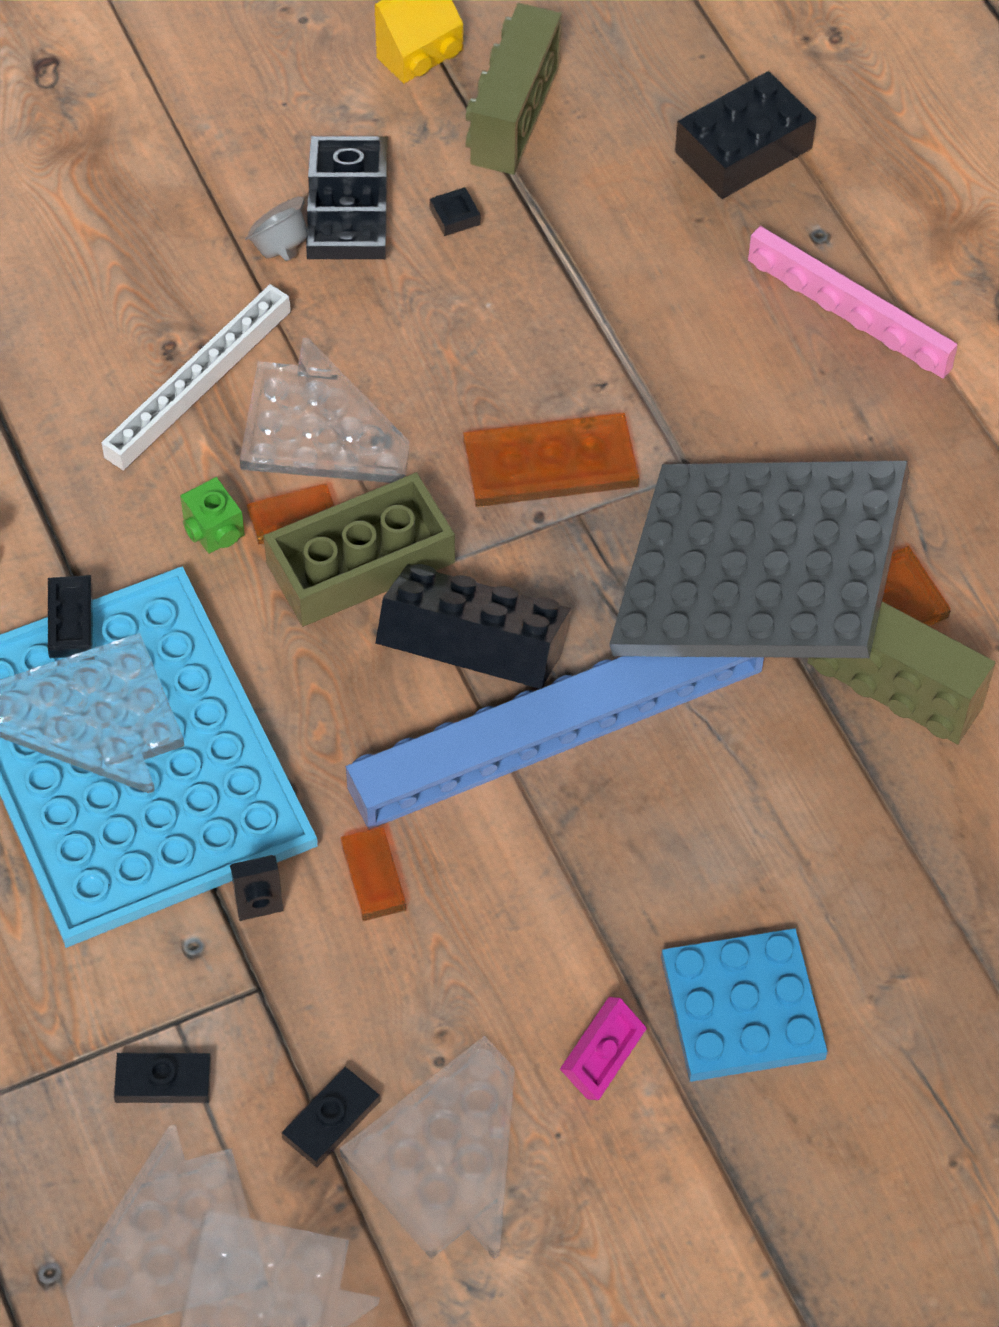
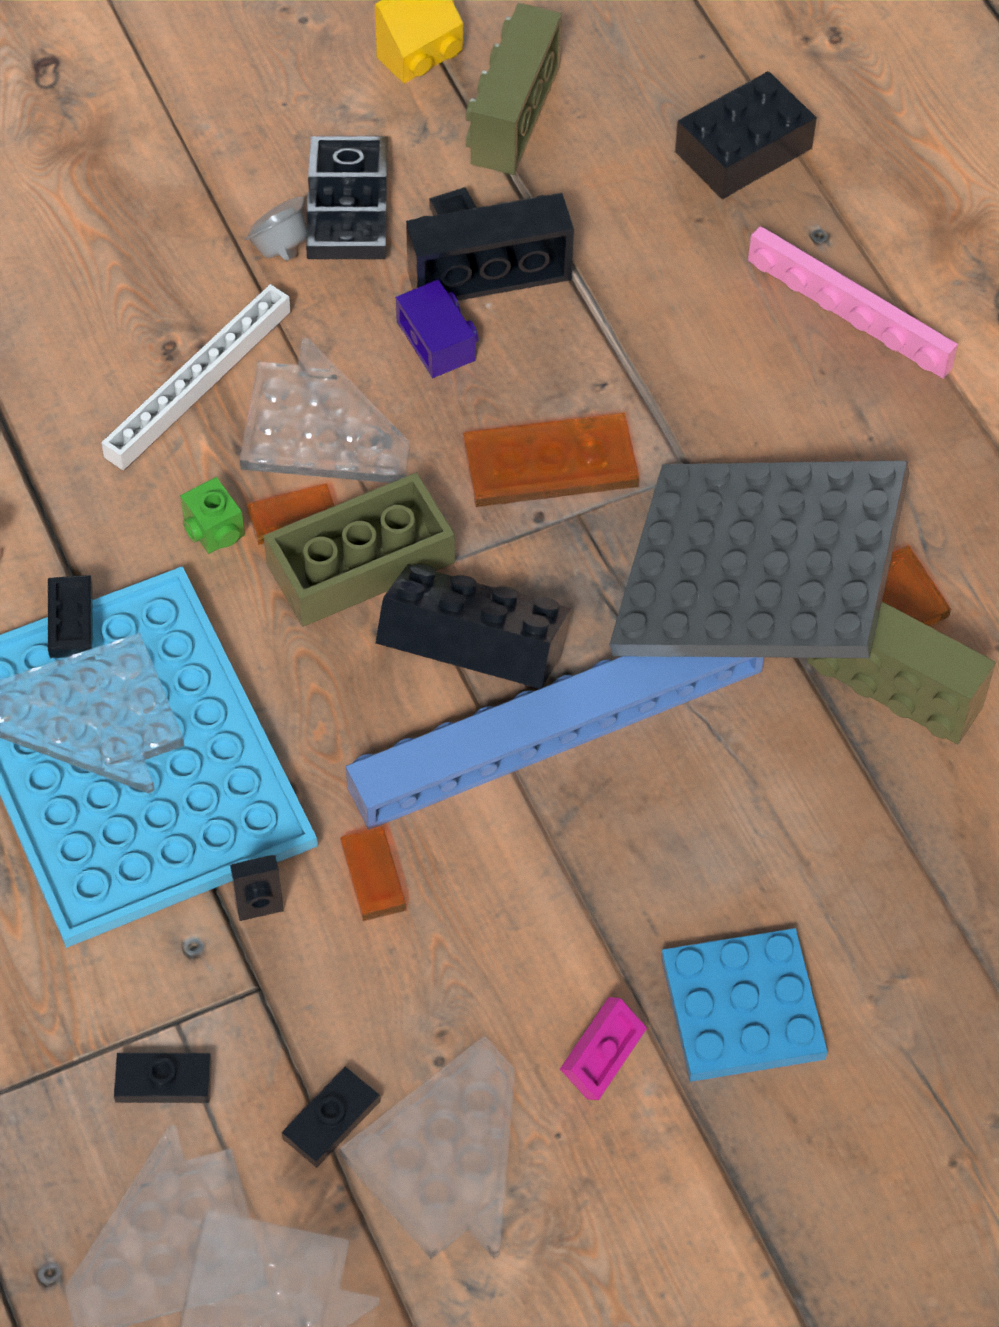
none -> dark purple brick [396,280,479,378]
none -> black brick [406,193,574,301]

